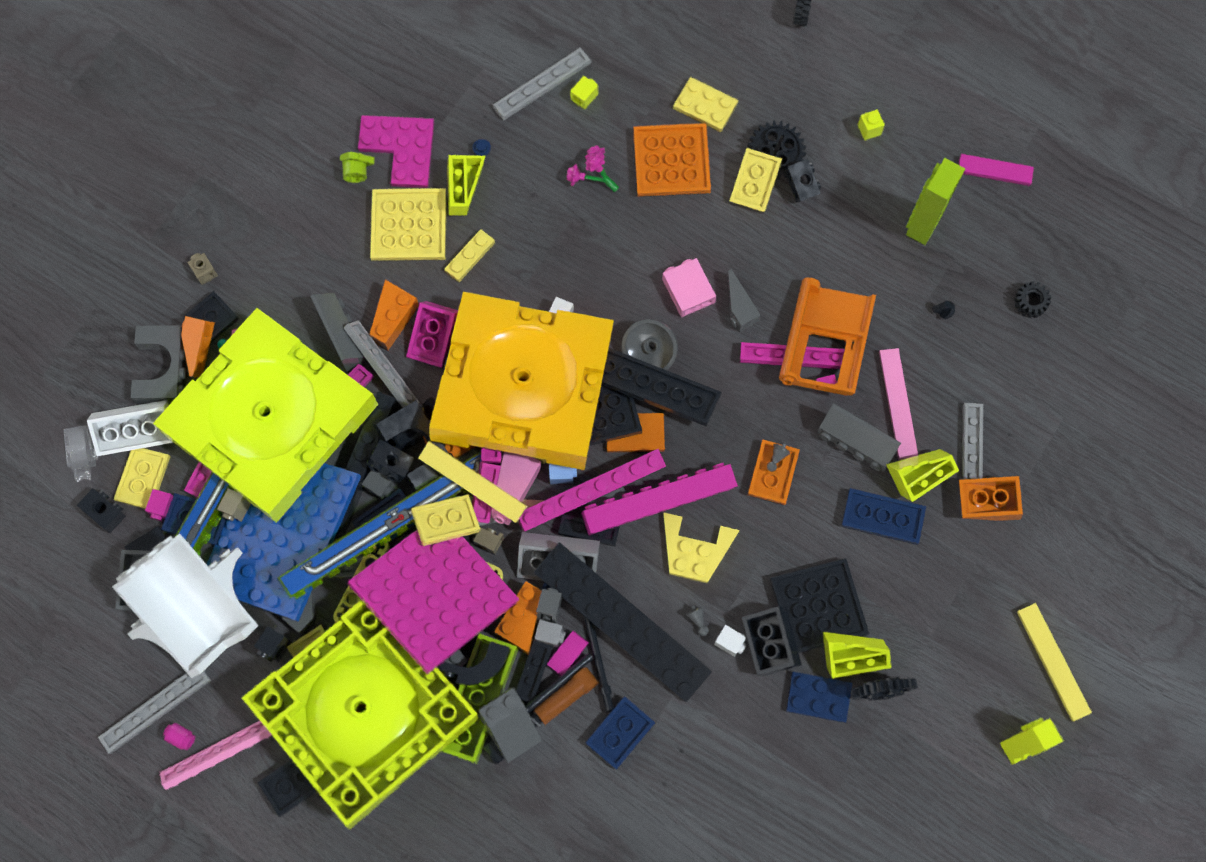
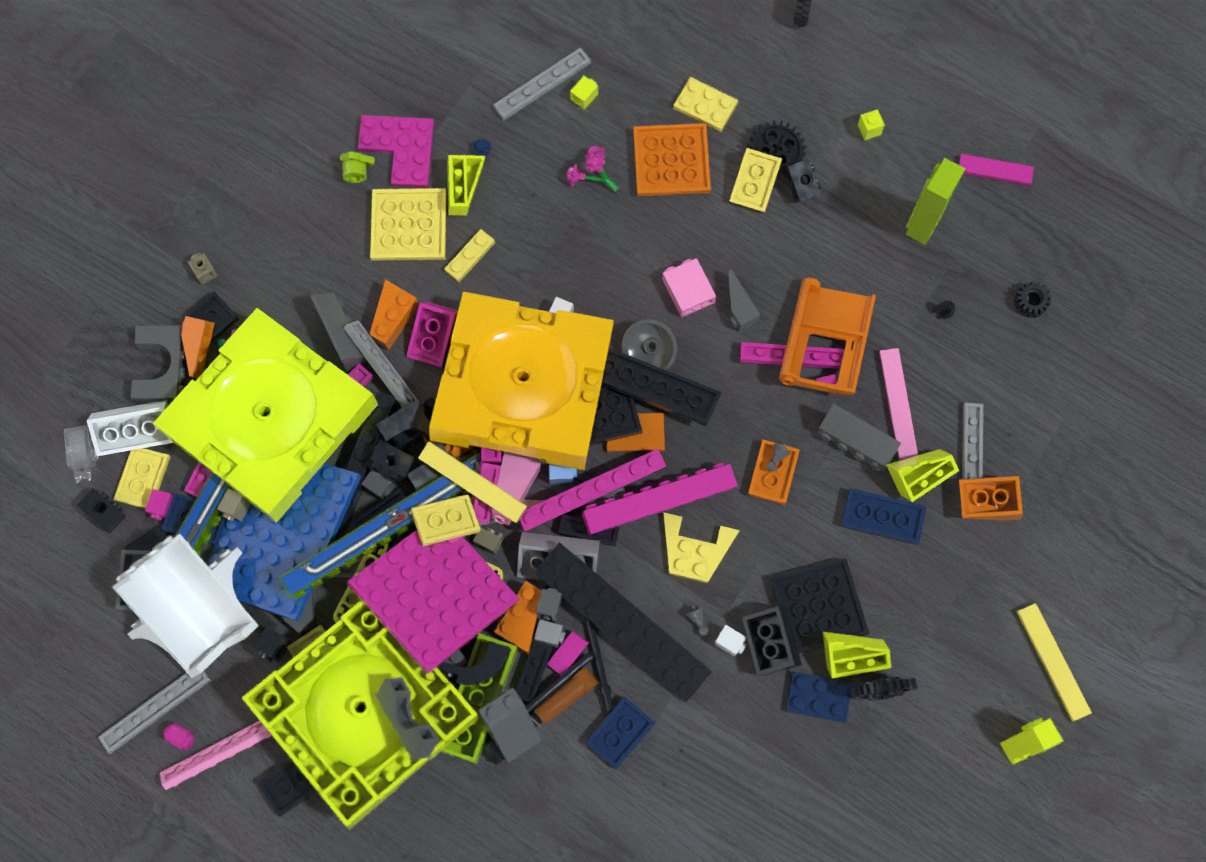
none -> dark grey arch [376,677,439,760]

